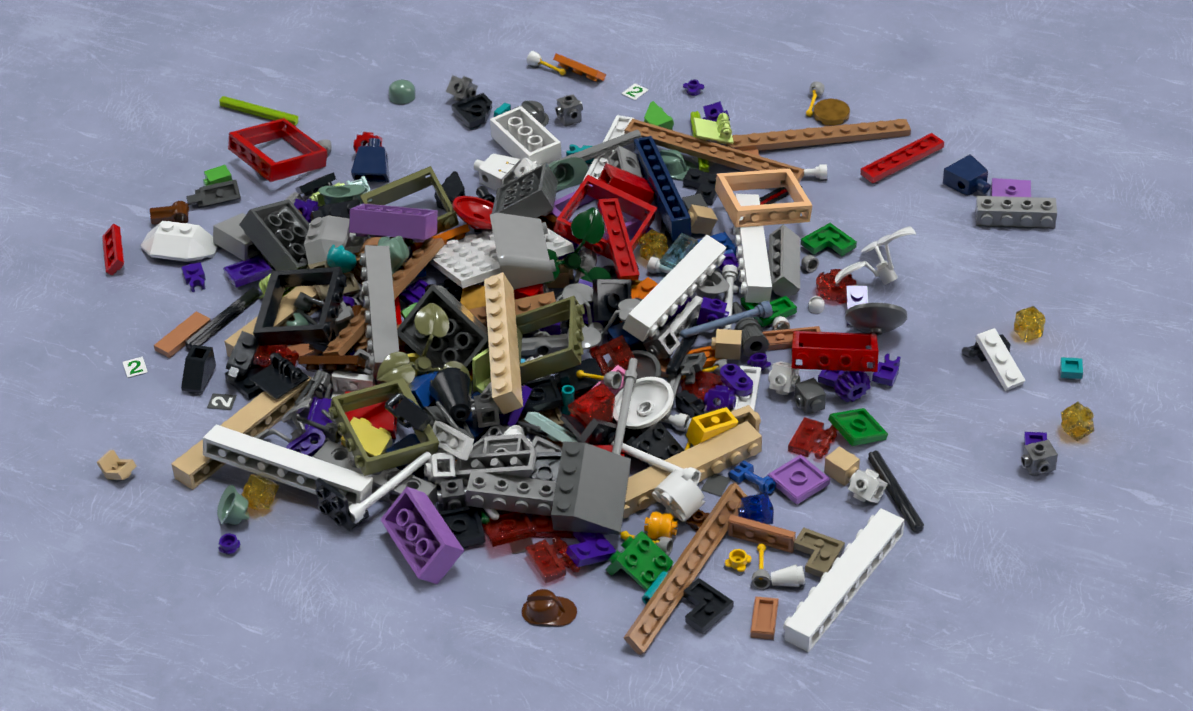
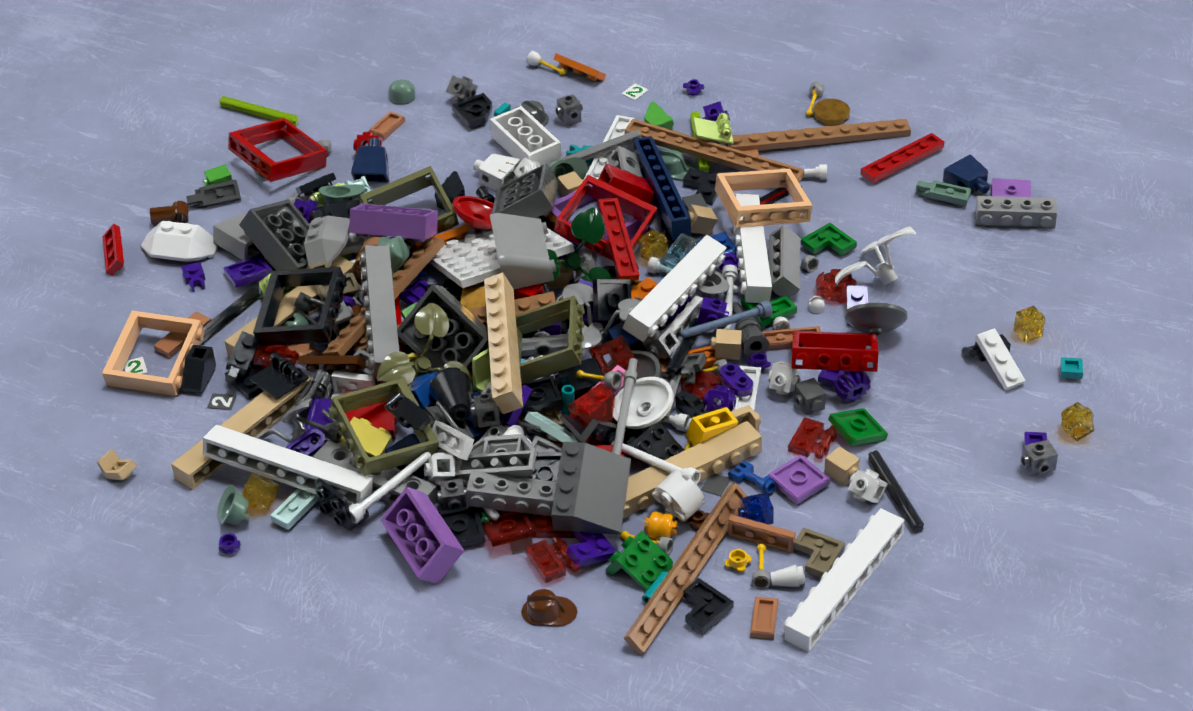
teal hair [326,244,357,273] -> none
dark purple plate [872,353,900,386] -> none
none -> light nougat window [102,311,205,397]
none -> light aqua plate [270,488,318,530]
none -> nougat tile [369,111,405,141]
none -> tan brick [558,171,584,197]
none -> sand green hinge [915,180,971,206]

